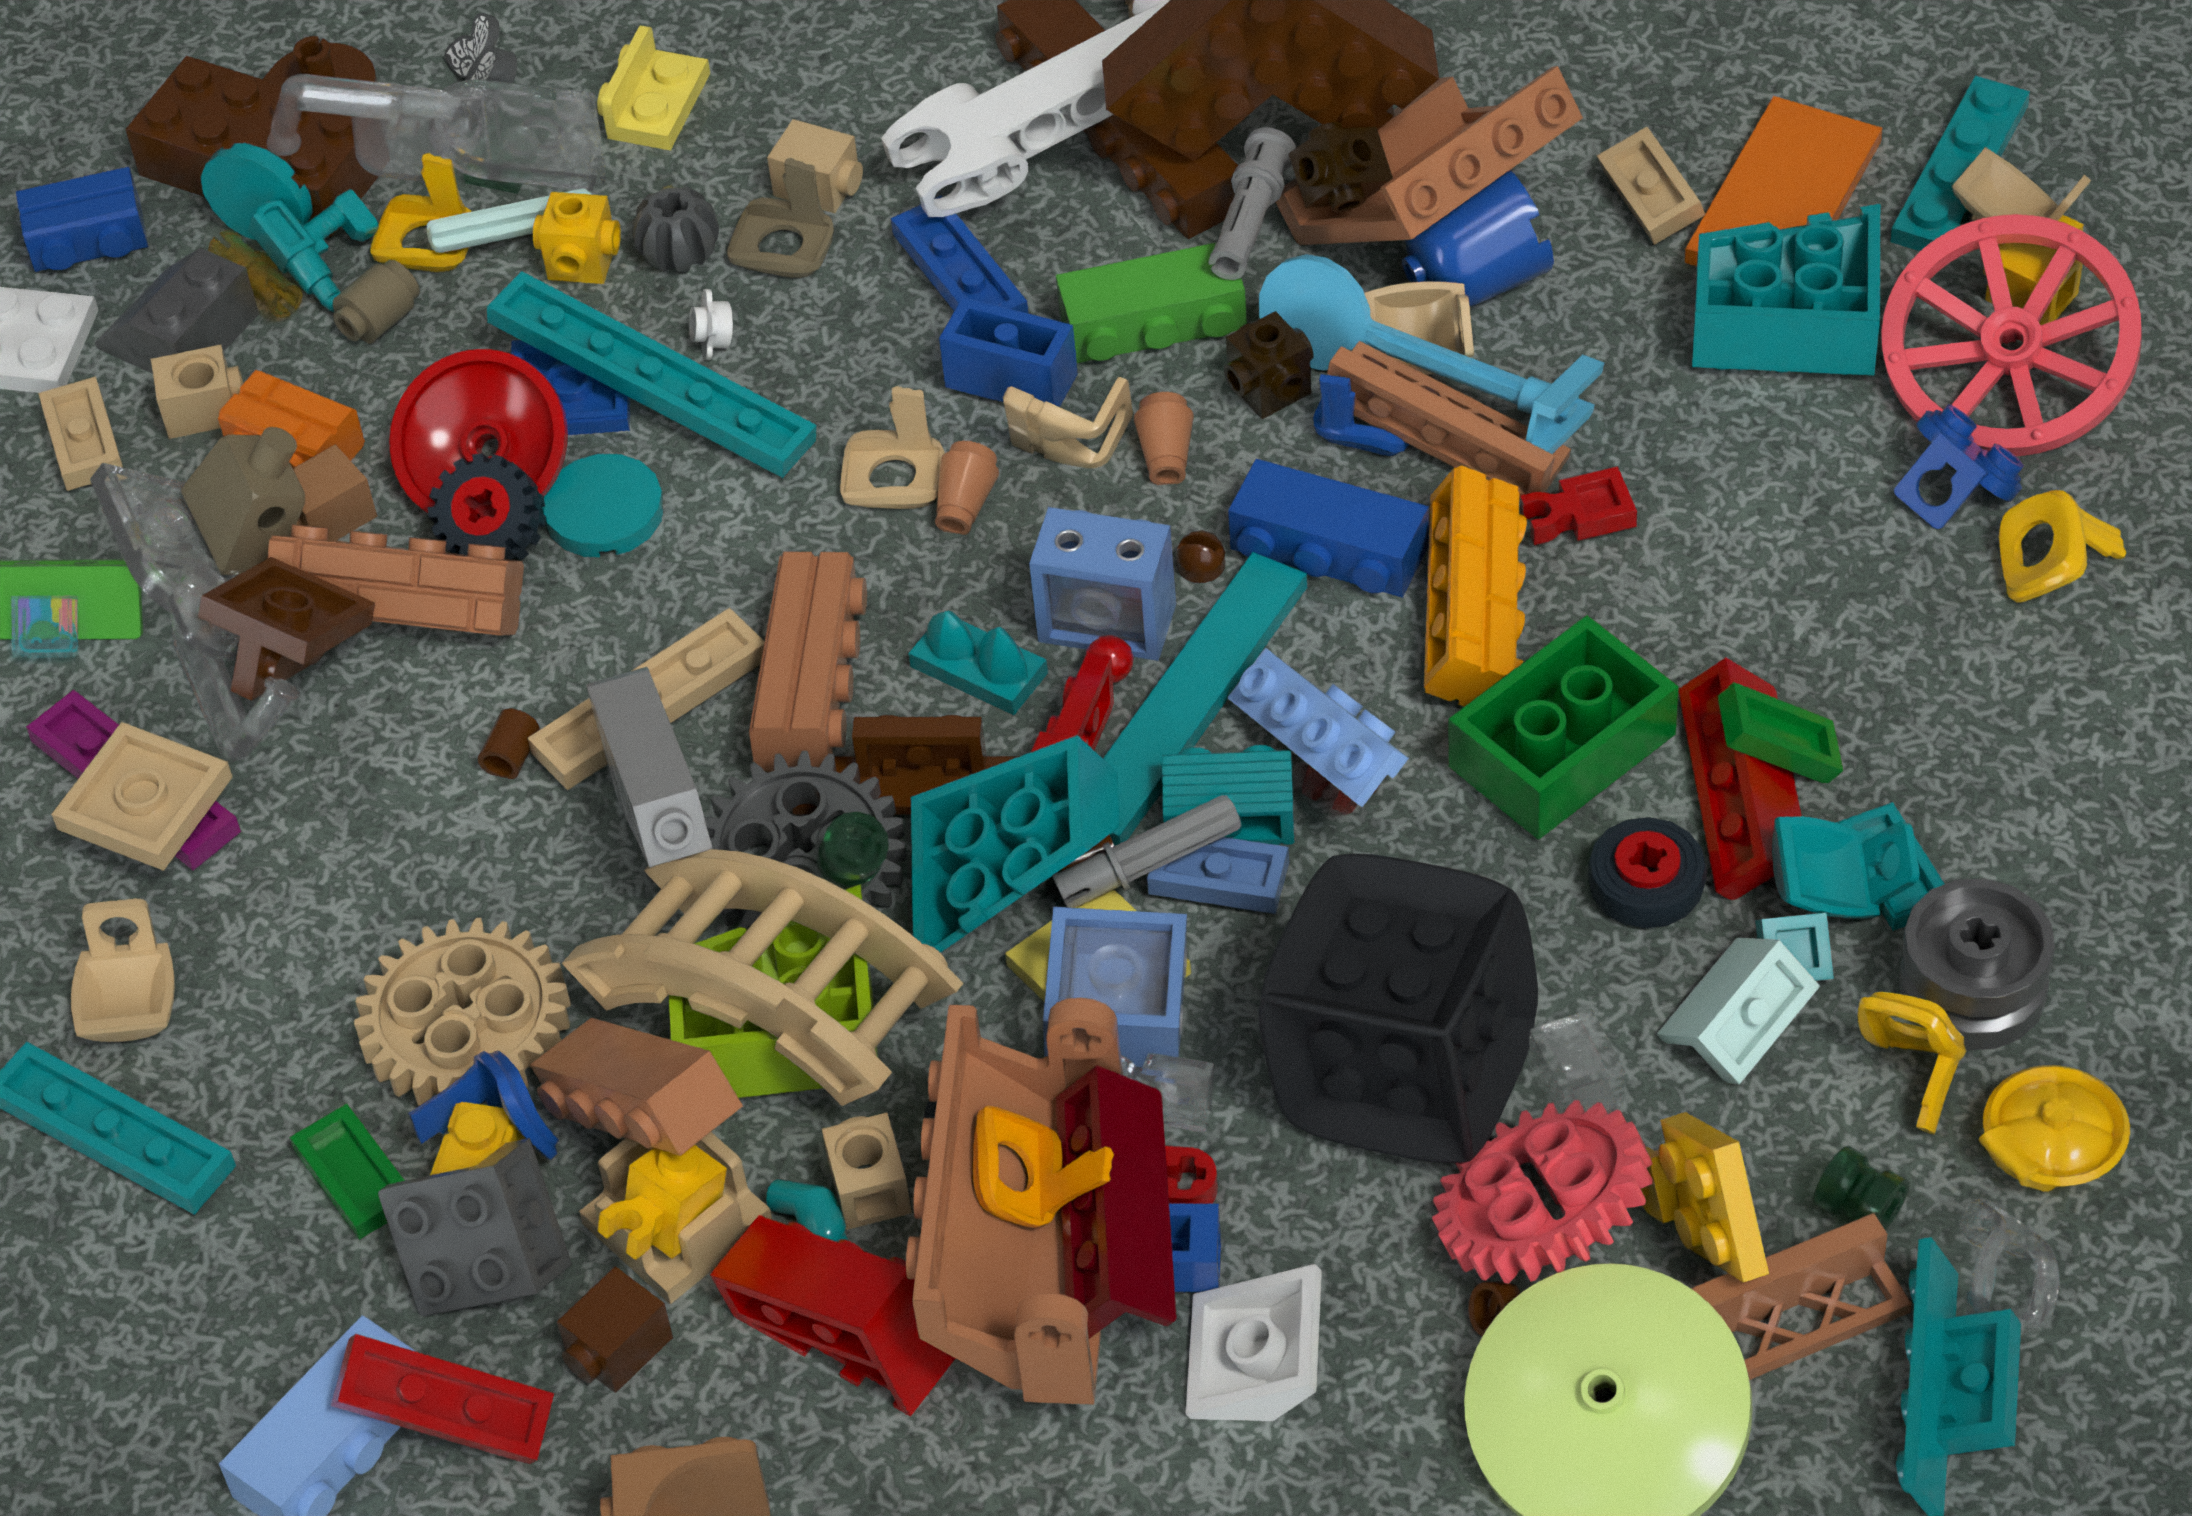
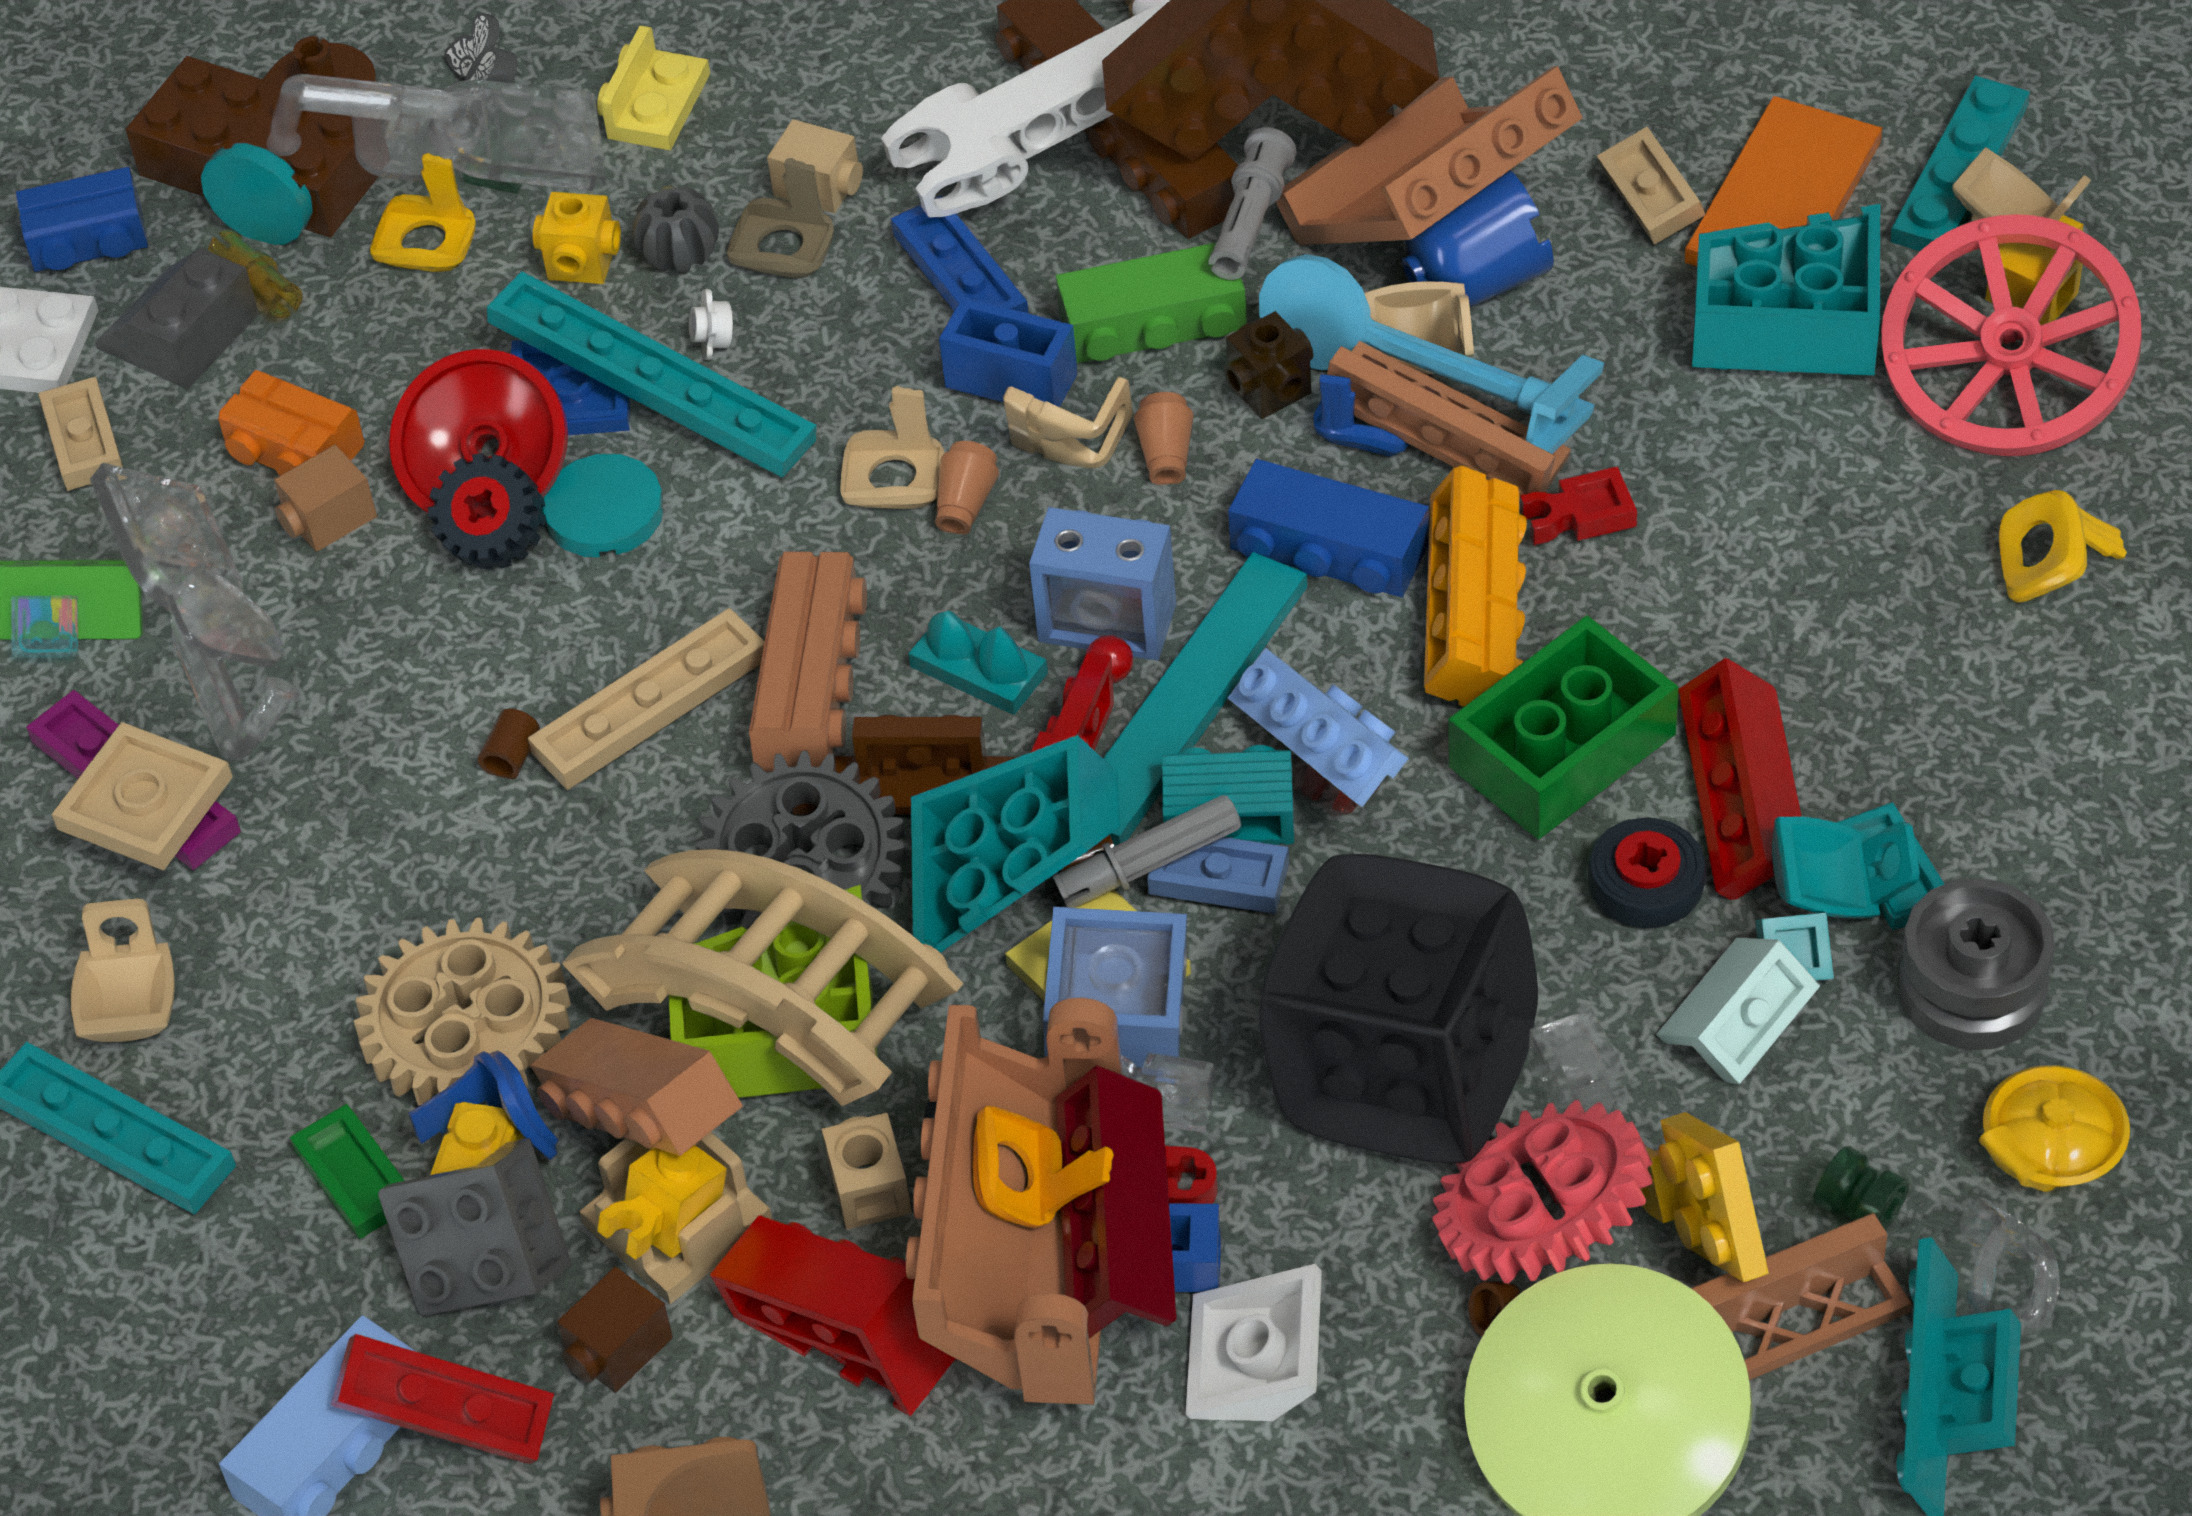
tan brick [151,344,243,439] -> none
dark tan torso [181,427,305,575] -> none
reddish brown bracket [198,557,375,701] -> none
teal piece [248,189,379,312] -> none
nougat brick [267,524,524,636] -> none
dark tan brick [333,260,420,344] -> none
light aqua axle [427,188,592,253] -> none
light grey slope [586,667,713,867] -> none
teal arm [766,1179,848,1242] -> none
clear green wheel [817,812,889,890] -> none
reddish brown hinge [1176,530,1226,583] -> none
dark brown brick [1288,122,1393,213] -> none
green tile [1718,682,1843,783] -> none
yellow piece [1858,992,1966,1135] -> none
blue bracket [1894,404,2024,529] -> none

